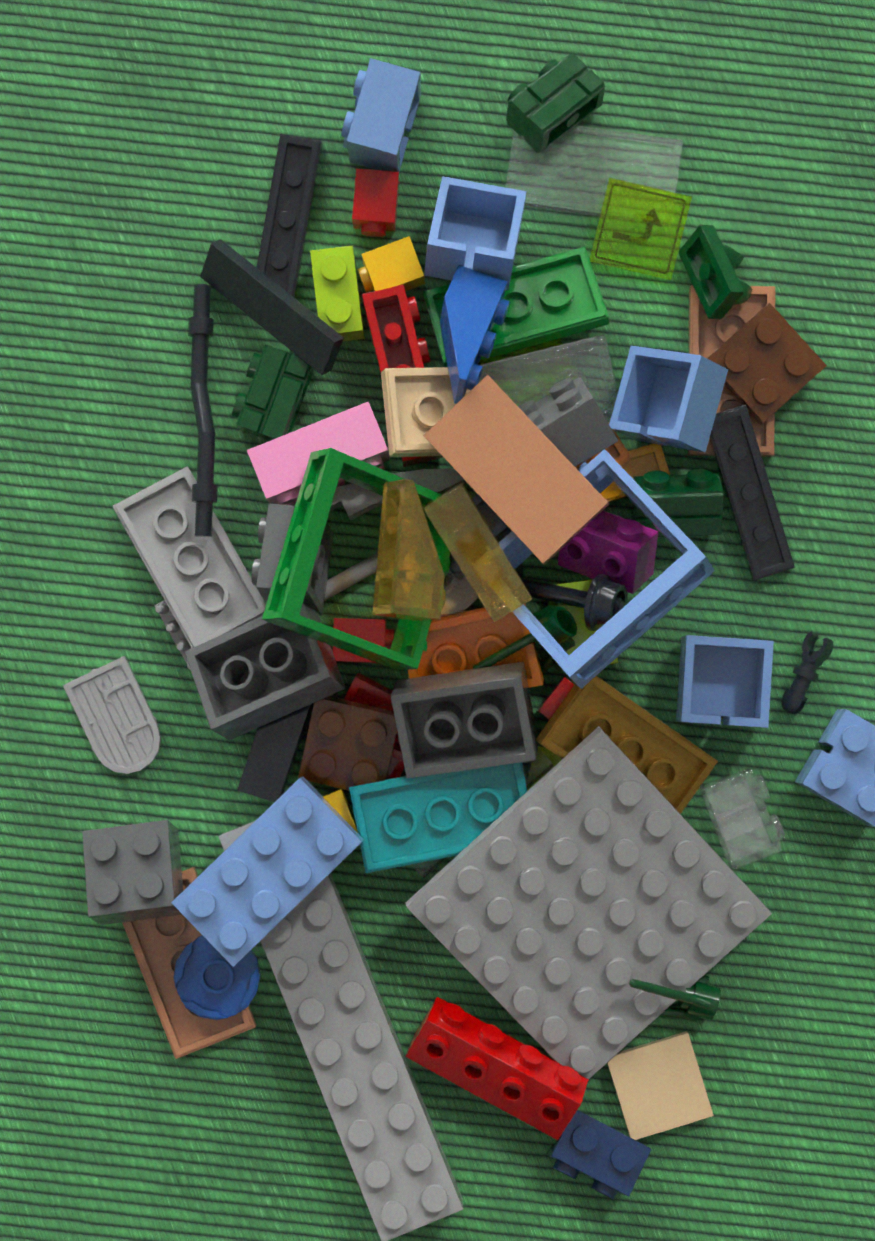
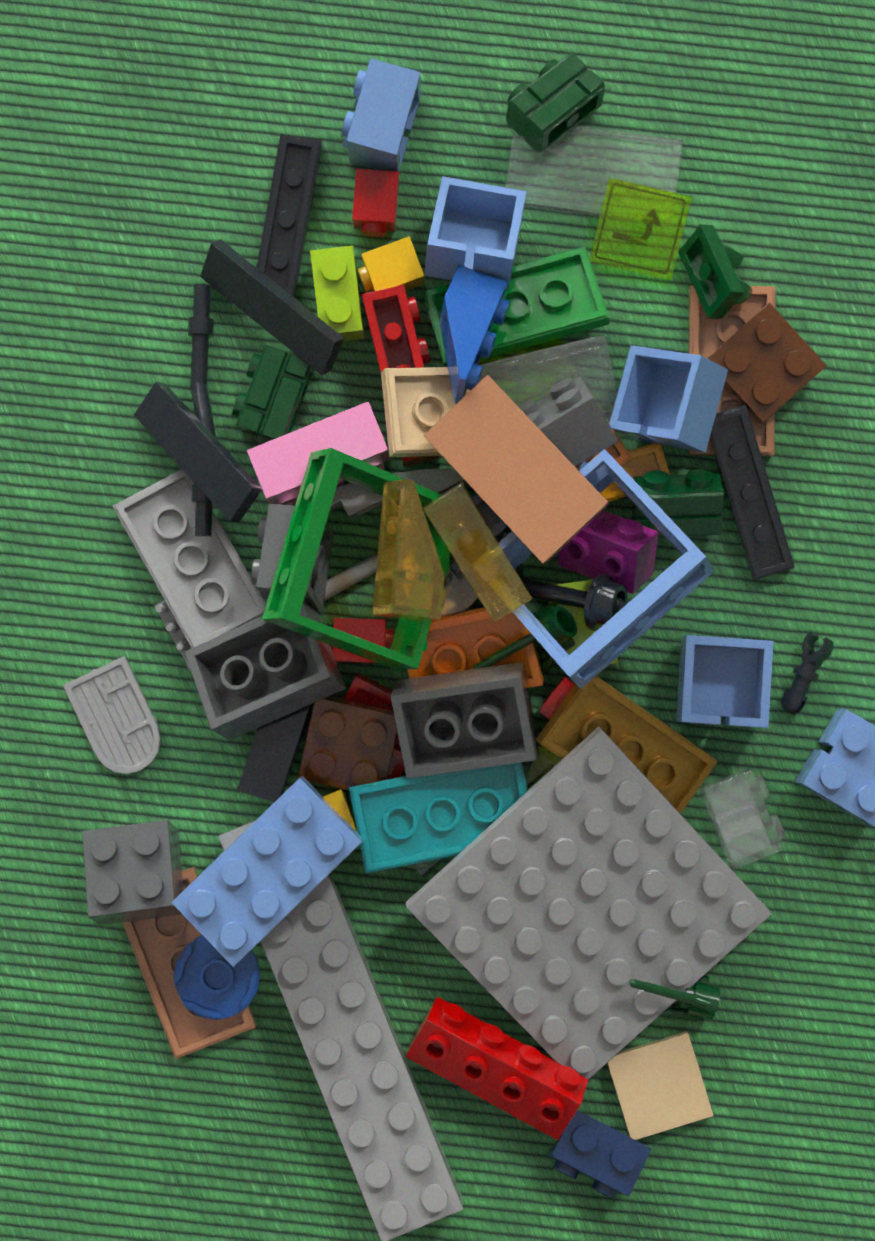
none -> black tile [134,382,263,523]

